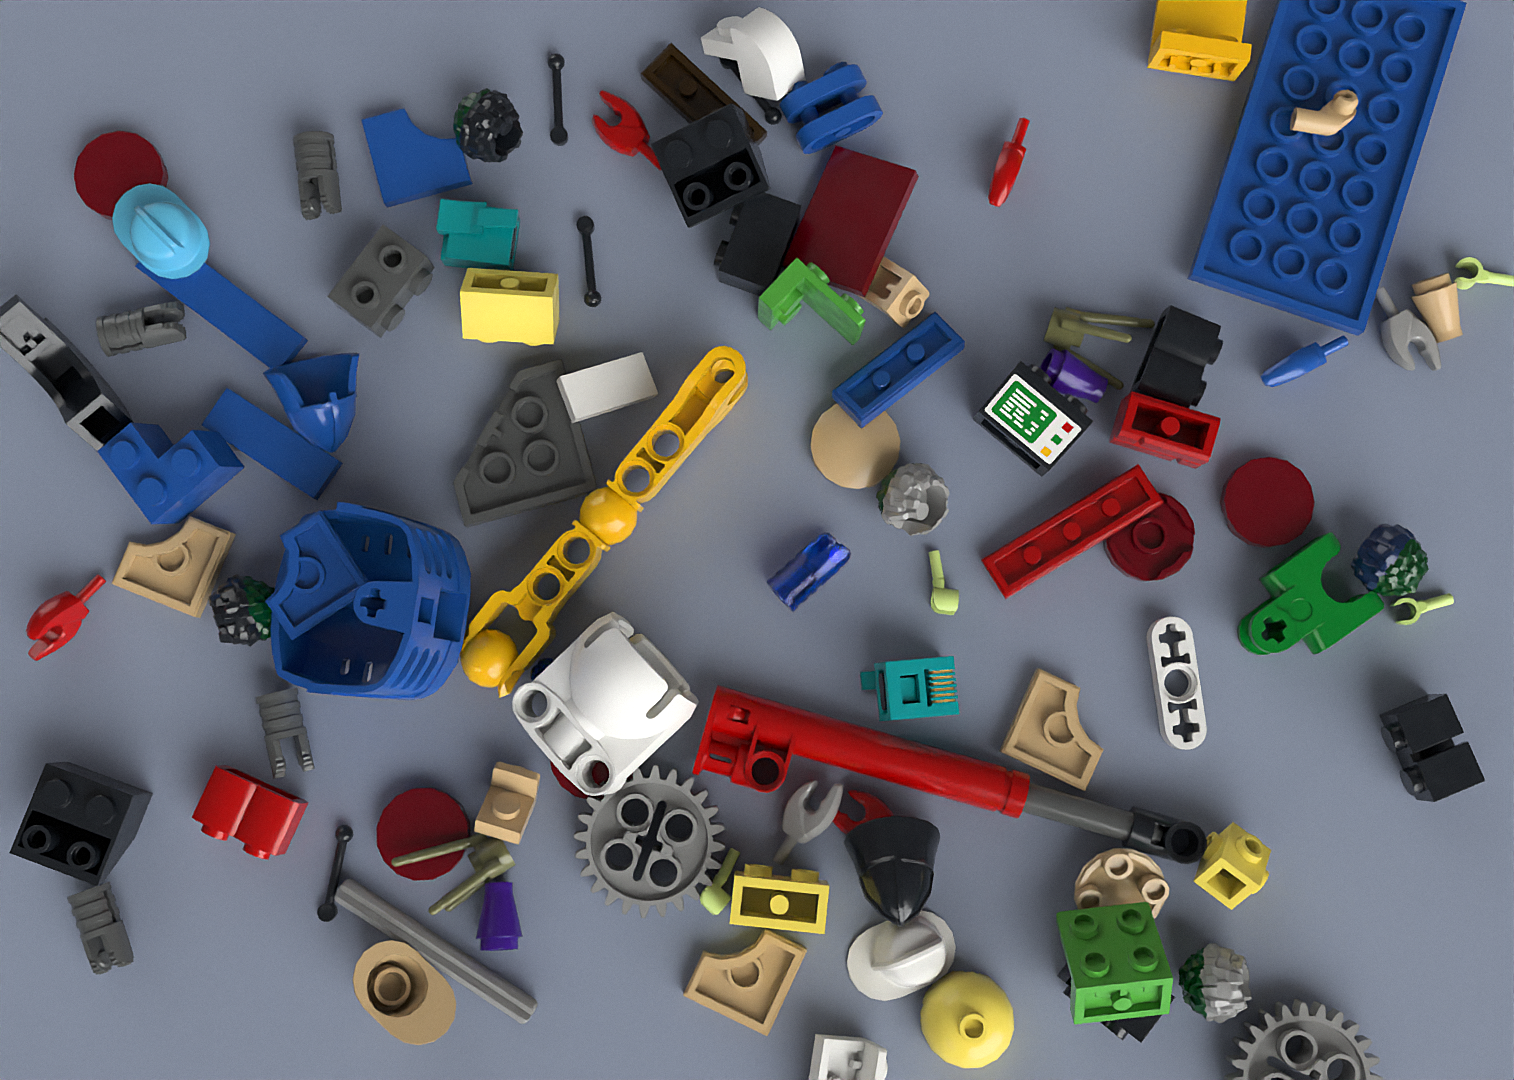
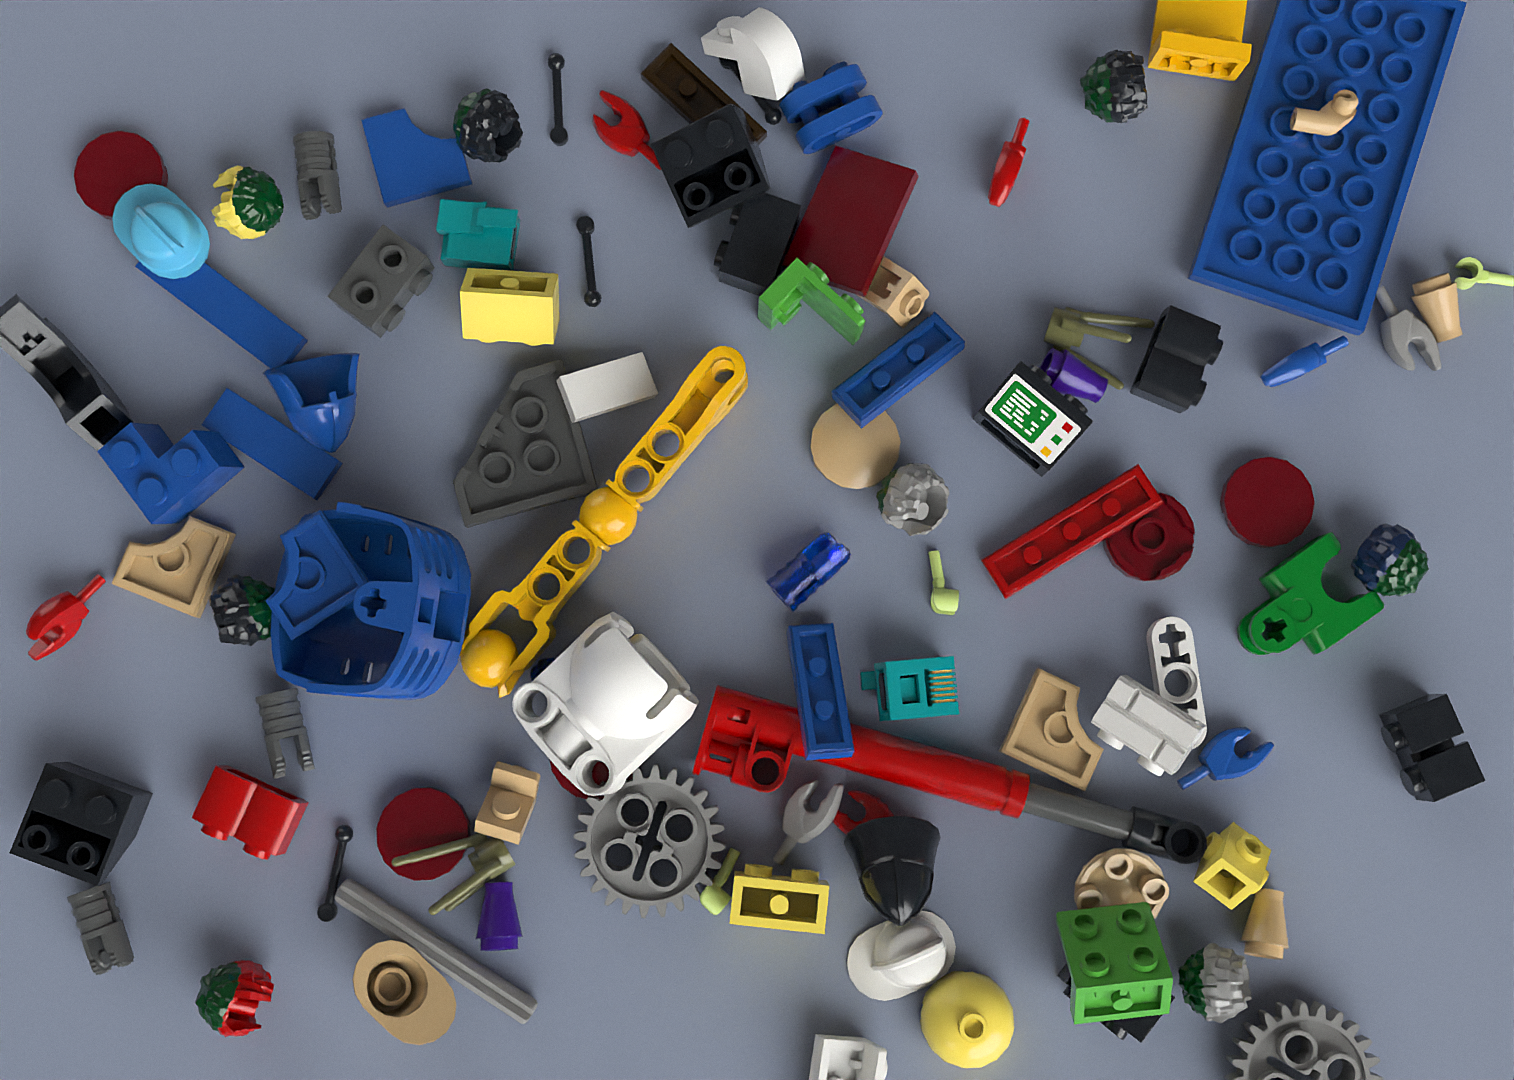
dark grey hinge [96,301,187,357] -> none
tan tile [683,928,807,1036] -> none
red brick [1109,391,1221,469] -> none
yellowish green hand [1390,593,1454,625] -> none
none -> piece [195,960,274,1037]
none -> dark green piece [211,165,284,239]
none -> blue tile [786,623,854,761]
none -> black piece [1080,49,1148,124]
none -> white brick [1091,675,1206,776]
none -> blue hand [1177,727,1274,790]
none -> tan cone [1240,888,1289,960]

